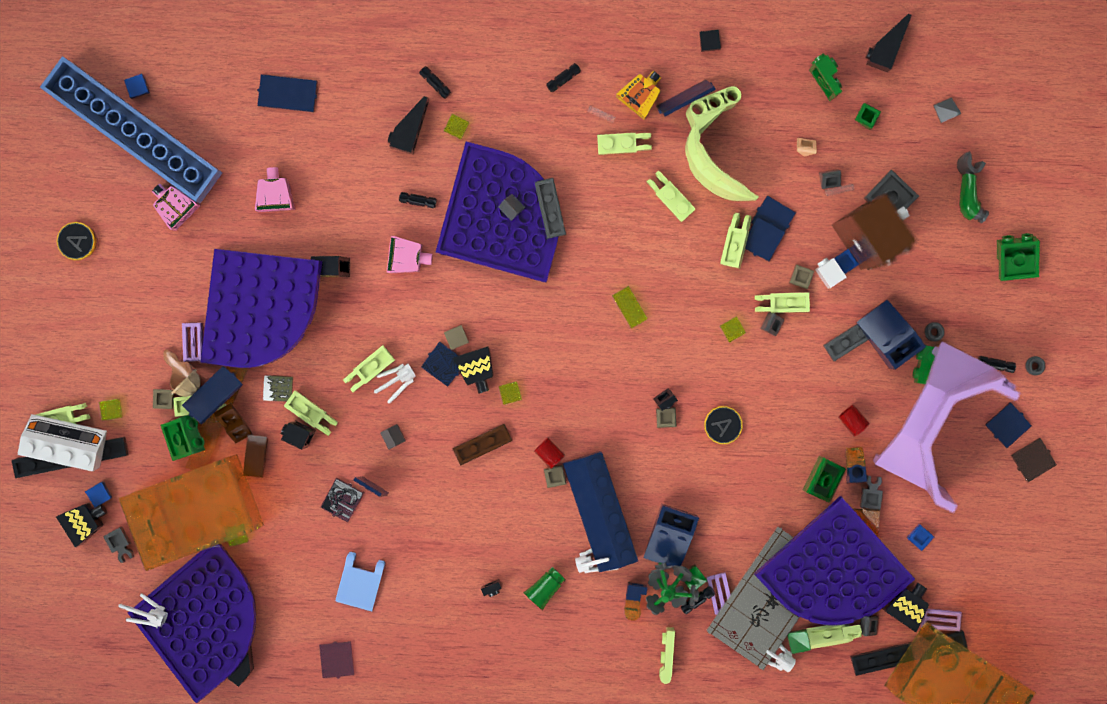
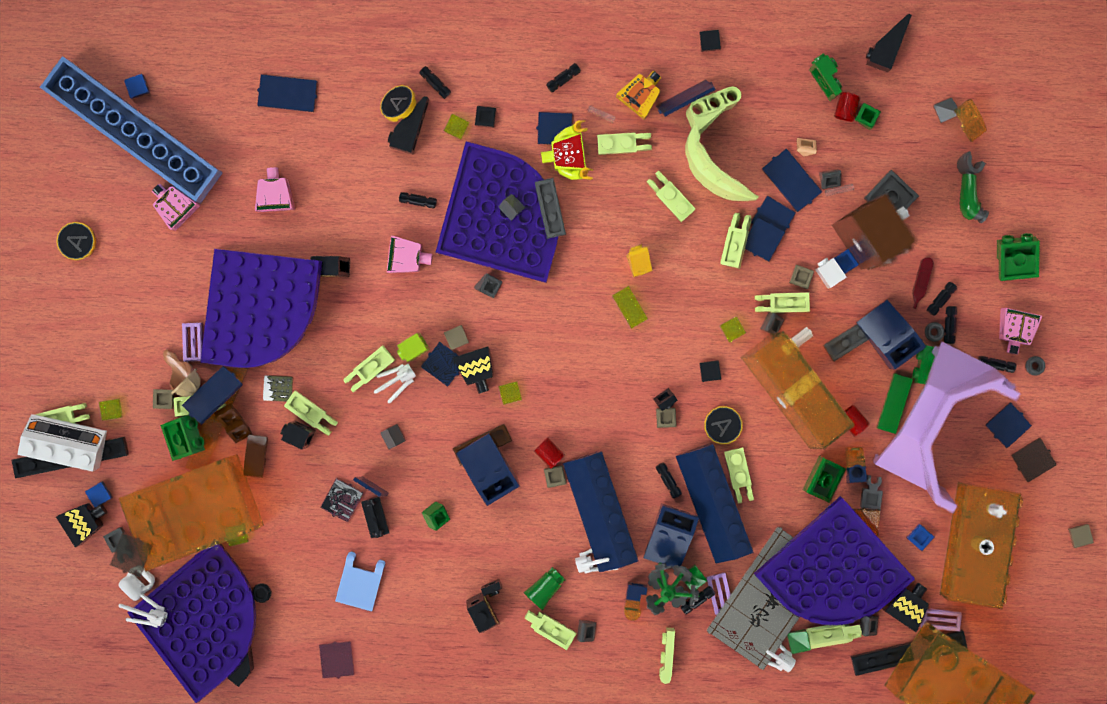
none -> clear smoke piece [110,533,153,577]
none -> white piece [118,565,155,601]
none -> black plate [252,583,272,603]
none -> black hinge [361,497,389,538]
none -> tile [380,85,416,122]
none -> lime brick [397,333,430,362]
none -> green slope [421,502,450,531]
none -> dark blue slope [456,433,520,506]
none -> black torso [466,592,500,633]
none -> dark grey slope [474,273,502,298]
none -> black tile [475,106,496,128]
none -> yellowish green hinge [525,610,577,650]
none -> dark blue piece [536,112,572,145]
none -> torso [541,120,593,180]
none -> dark grey slope [577,620,596,642]
none -> yellow slope [626,245,652,278]
none -> black axle [656,463,682,498]
none -> dark blue slope [676,443,754,564]
none -> black tile [699,361,721,382]
none -> yellowish green hinge [724,447,754,504]
none -> clear yellow piece [741,327,855,449]
none -> dark blue piece [762,148,822,212]
none -> red piece [834,92,860,122]
none -> green tile [876,373,913,434]
none -> dark red piece [912,257,934,309]
none -> black axle [927,282,957,316]
none -> clear yellow piece [940,482,1023,609]
none -> black axle [944,306,957,344]
none -> clear yellow slope [954,99,987,142]
none -> bright pink torso [999,308,1042,355]
none -> dark tan tile [1068,524,1094,548]

